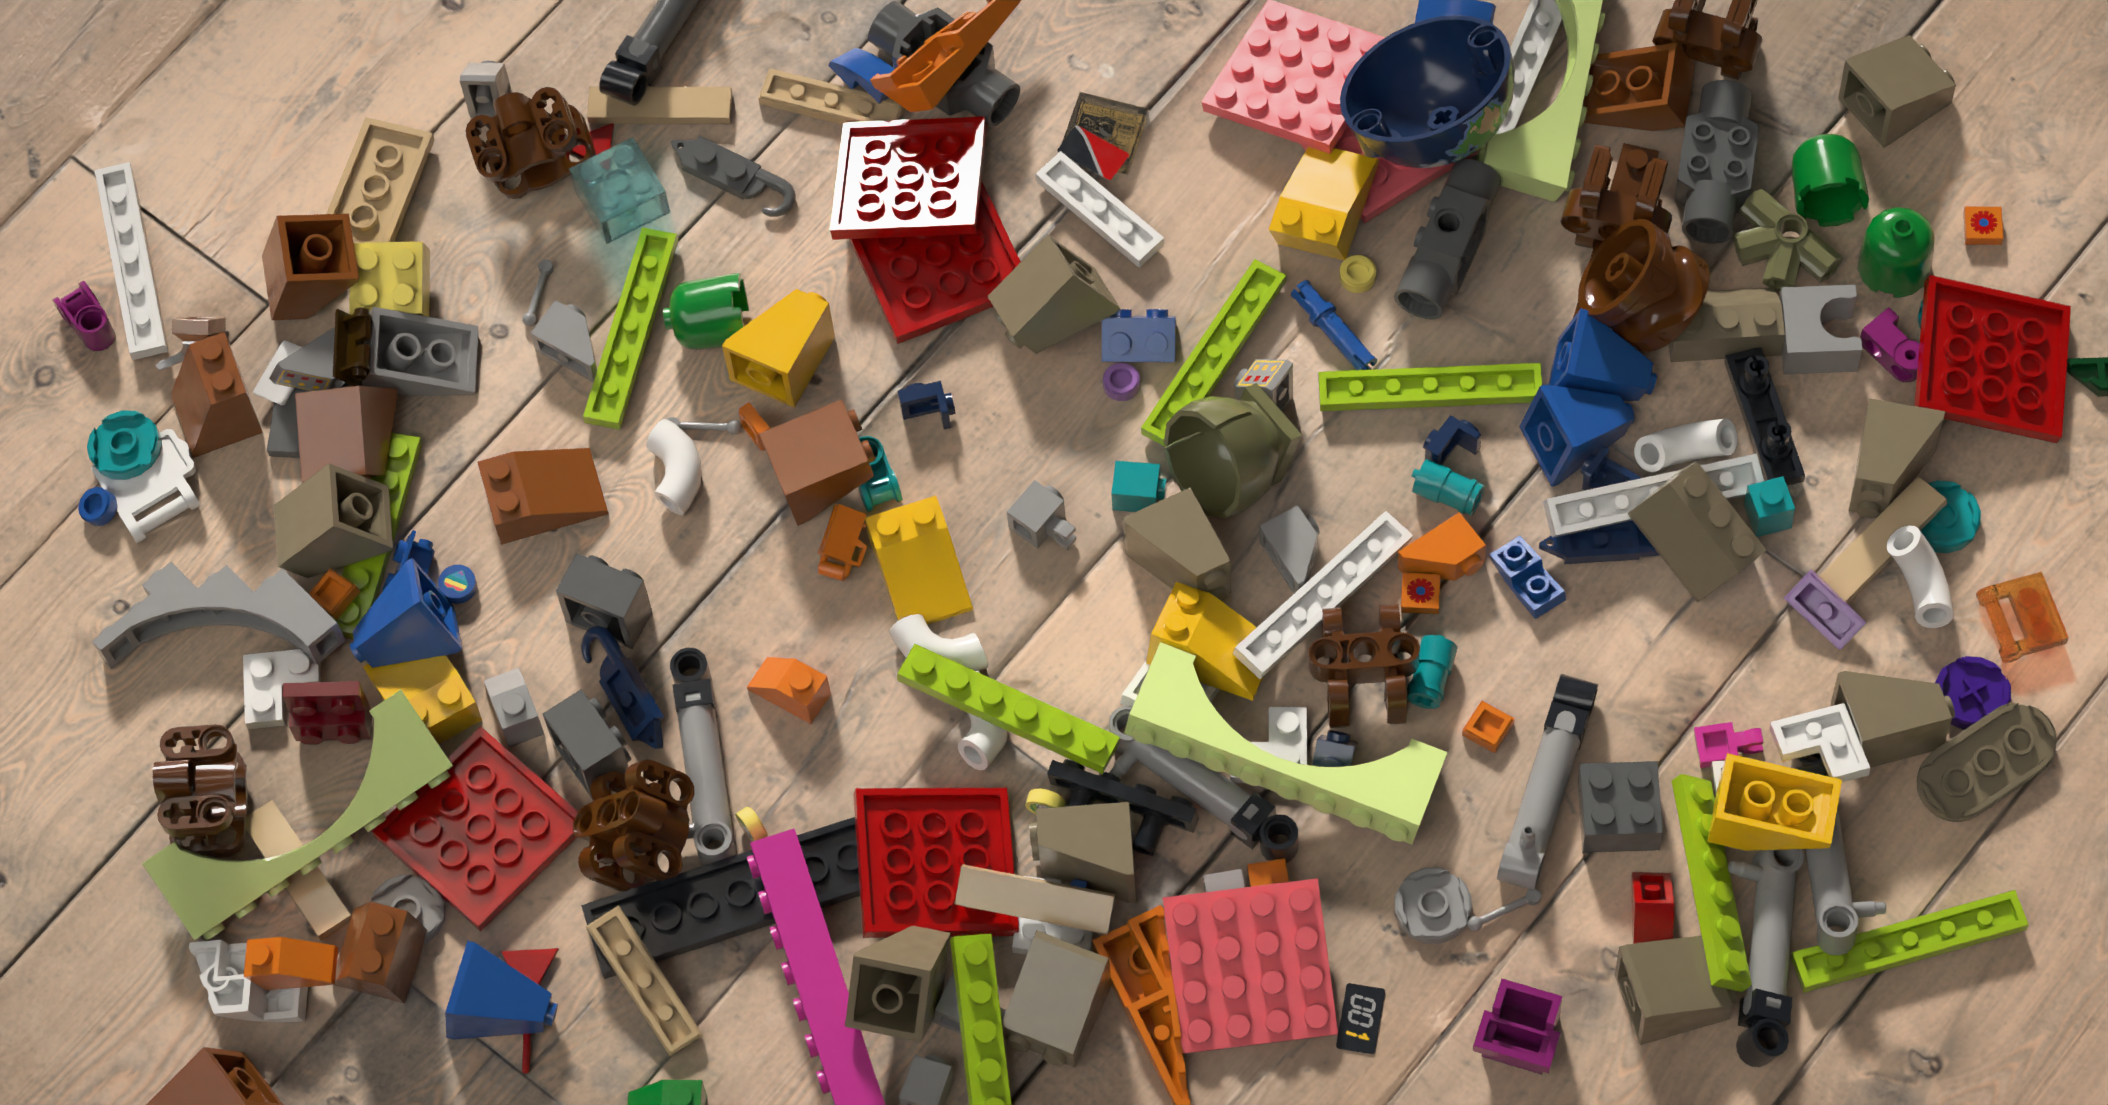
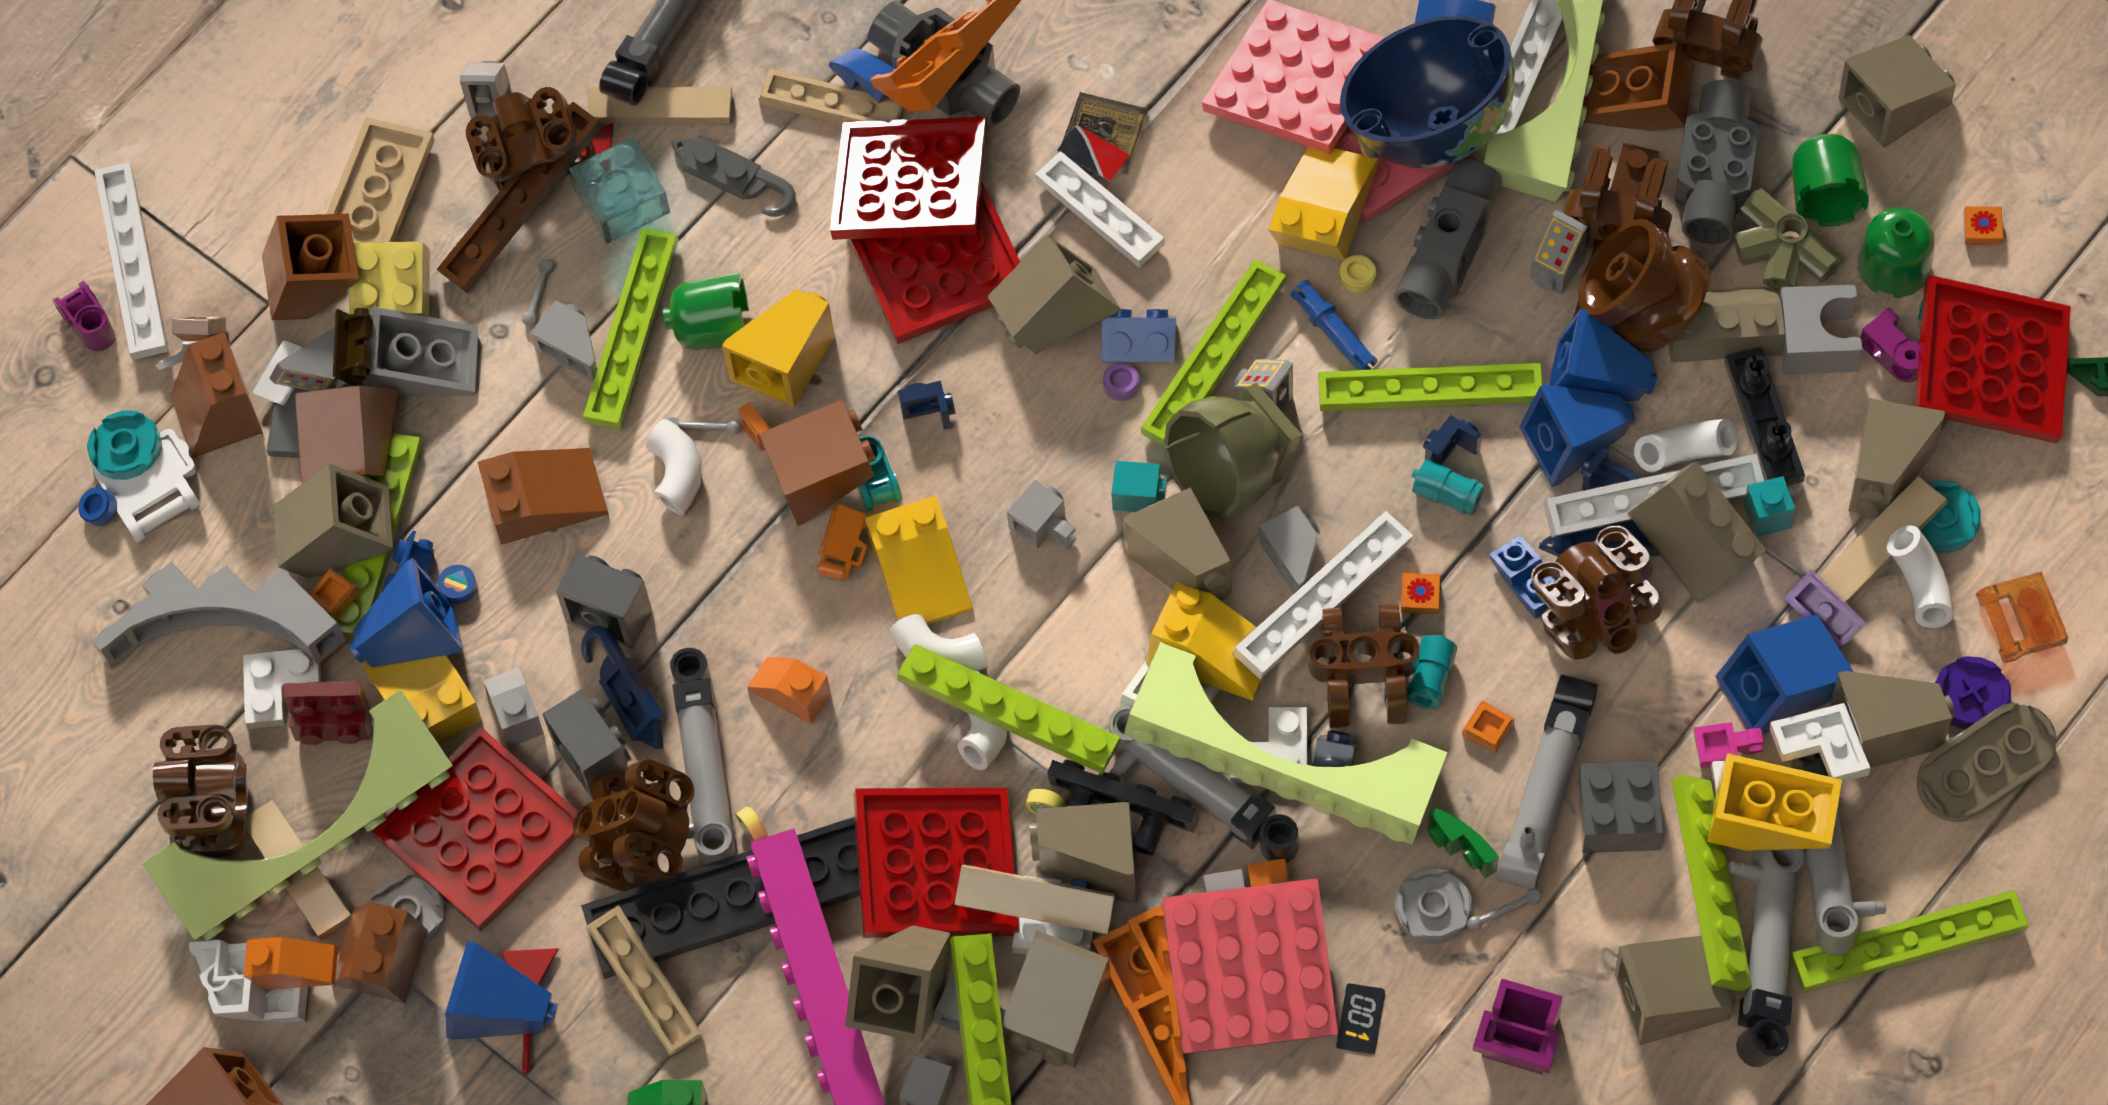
orange slope [1398,512,1486,581] -> none
red slope [1631,872,1675,944] -> none
none -> reddish brown plate [436,102,603,294]
none -> green slope [1427,808,1499,878]
none -> light grey slope [1530,210,1588,295]
none -> reddish brown piece [1531,526,1662,660]
none -> blue slope [1715,615,1854,735]

